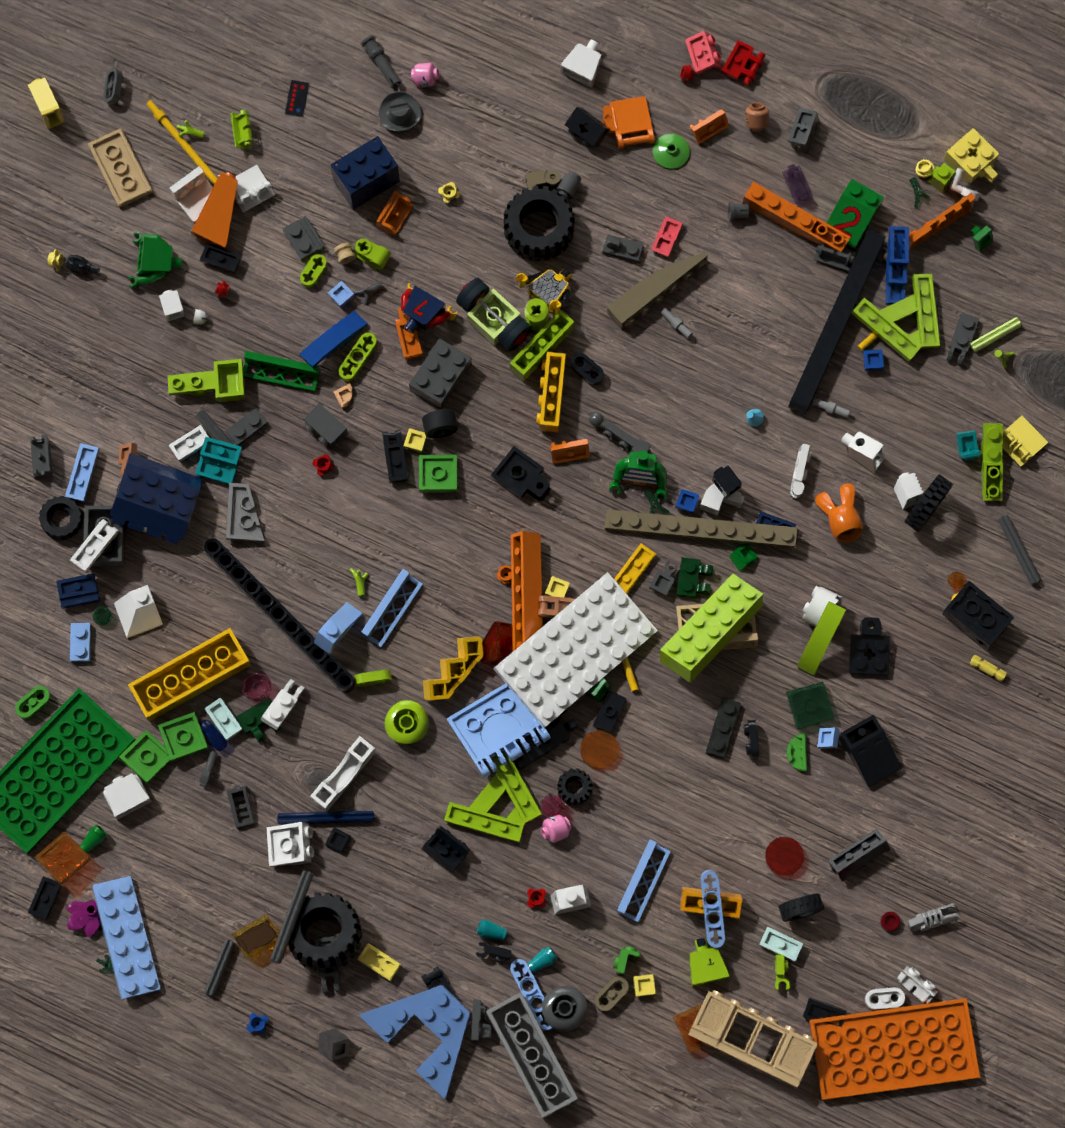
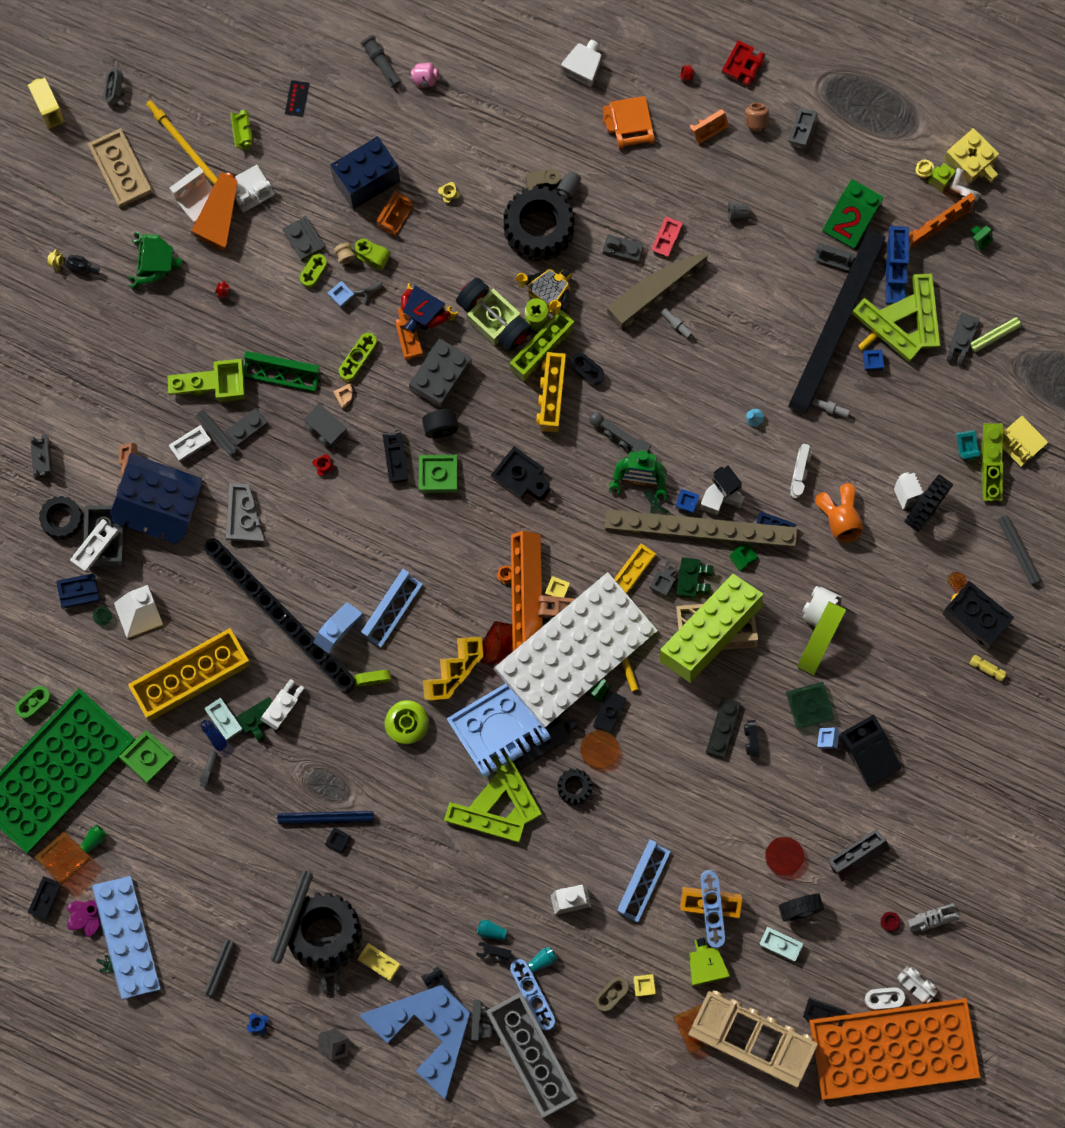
light blue plate [65,443,100,503] -> none
light blue plate [70,623,91,662] -> none
white torso [103,773,152,820] -> none
bright green plate [158,712,208,762] -> none
white brick [159,290,185,322] -> none
lime bar [176,120,204,139] -> none
white hinge [193,309,207,325] -> none
teal slope [195,436,242,485] -> none
black plate [200,243,242,274] -> none
dark grey slope [227,785,255,828] -> none
slope [232,914,279,960] -> none
clear pink hair [242,673,272,702] -> none
white plate [267,822,314,867] -> none
blue slope [300,311,368,369] -> none
white arch [310,736,376,812] -> none
lime bar [349,568,369,596] -> none
dark grey hat [379,91,421,131] -> none
light yellow plate [404,428,427,453] -> none
black bracket [422,825,470,873] -> none
red plate [527,888,546,908] -> none
clear pink gear [540,794,564,817] -> none
bright pink head [541,814,571,843] -> none
dark grey hat [542,986,588,1032] -> none
orange plate [550,439,590,464] -> none
black brick [564,107,610,148] -> none
bright green bracket [613,947,641,976] -> none
bright green dish [653,134,690,169] -> none
coral bracket [685,31,722,74] -> none
orange slope [742,181,850,252] -> none
lime plate [774,955,790,990] -> none
clear purple hinge [782,164,813,205] -> none
bright green tile [786,733,807,773] -> none
white torso [841,432,885,473] -> none
black plate [849,617,890,675] -> none
clear green bar [909,177,930,208] -> none
lime bar [995,350,1014,368] -> none

